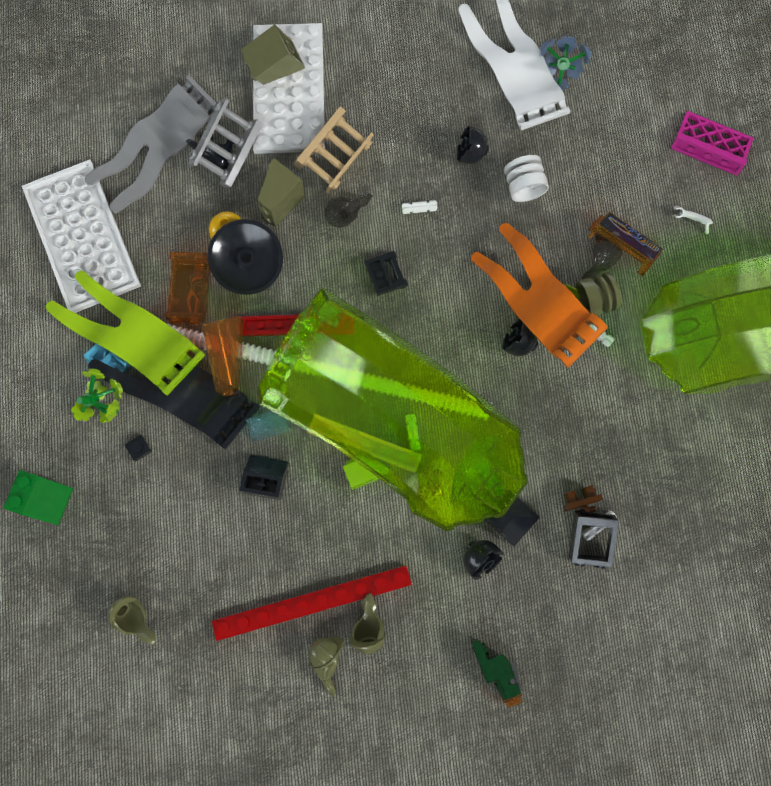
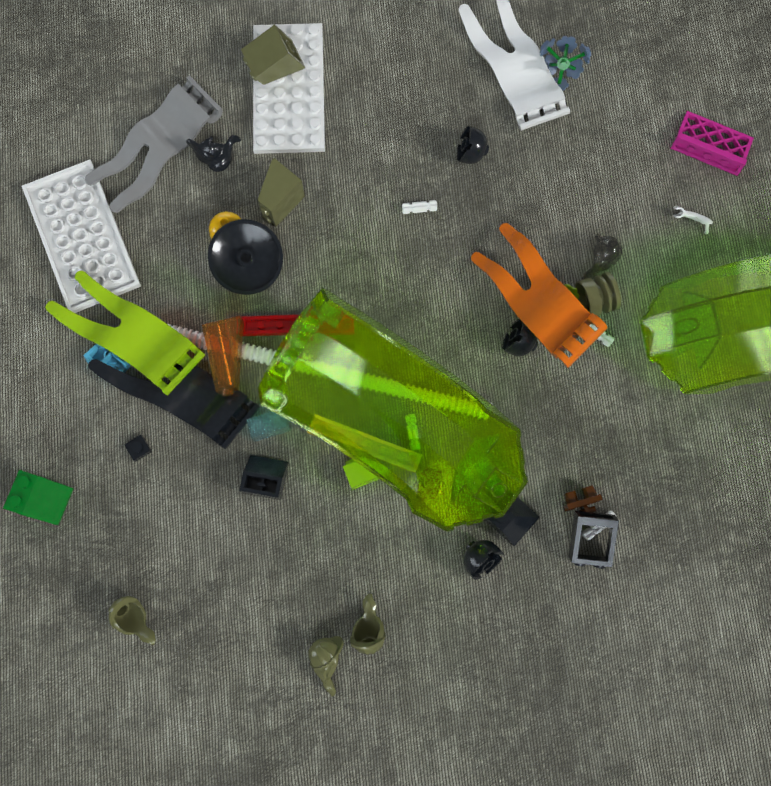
lime plant [71,368,123,423] -> none
clear orange panel [164,252,210,325] -> none
light grey fence [188,98,263,188] -> none
red plate [211,566,412,641] -> none
tan fence [294,106,374,193] -> none
clear smoke piece [325,193,373,228] -> none
black plate [364,251,408,296] -> none
dark green plate [470,639,523,708] -> none
white wheel [504,155,549,202] -> none
panel [588,212,664,276] -> none

